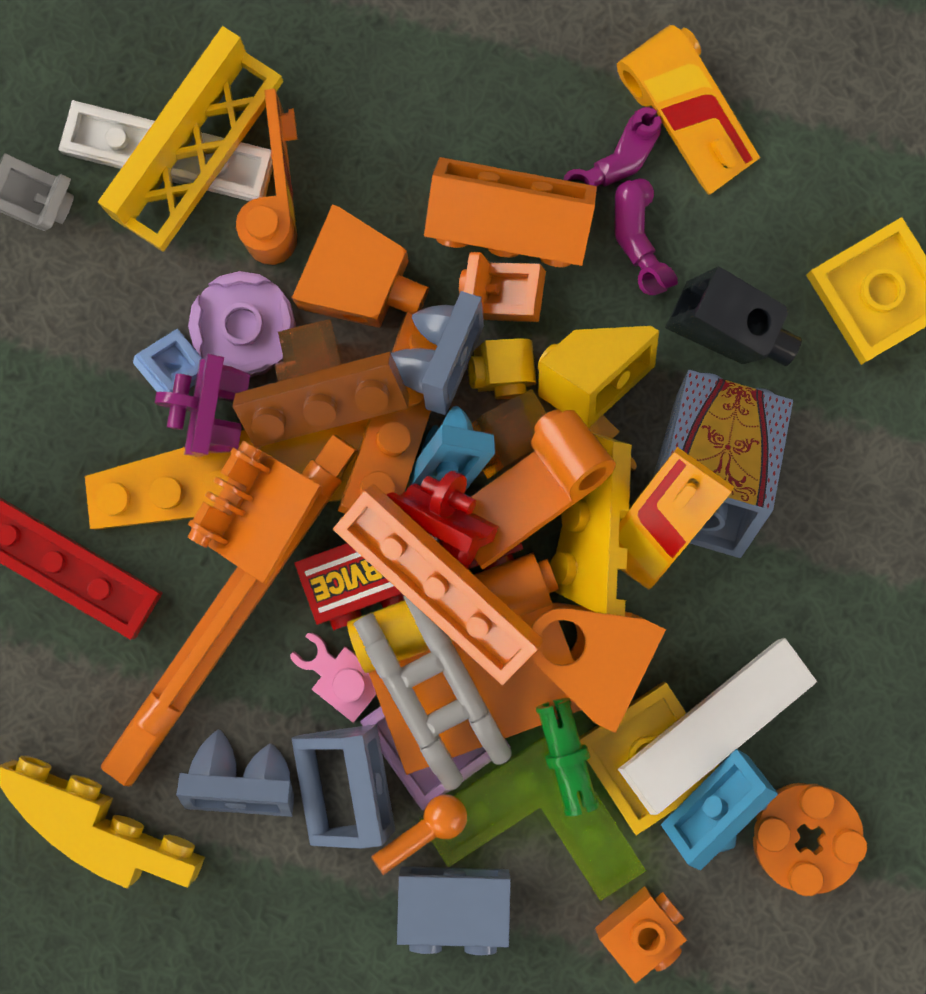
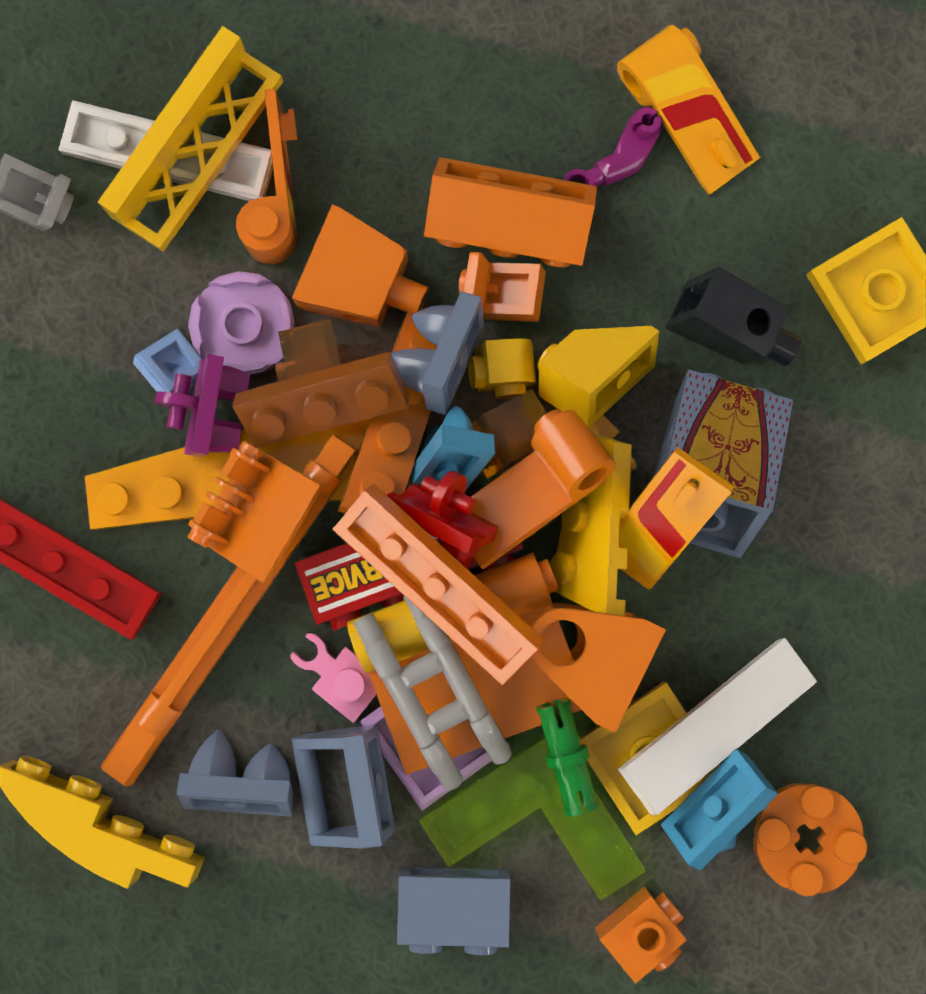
orange bar [371,795,467,875] -> none
magenta arm [615,178,678,295] -> none

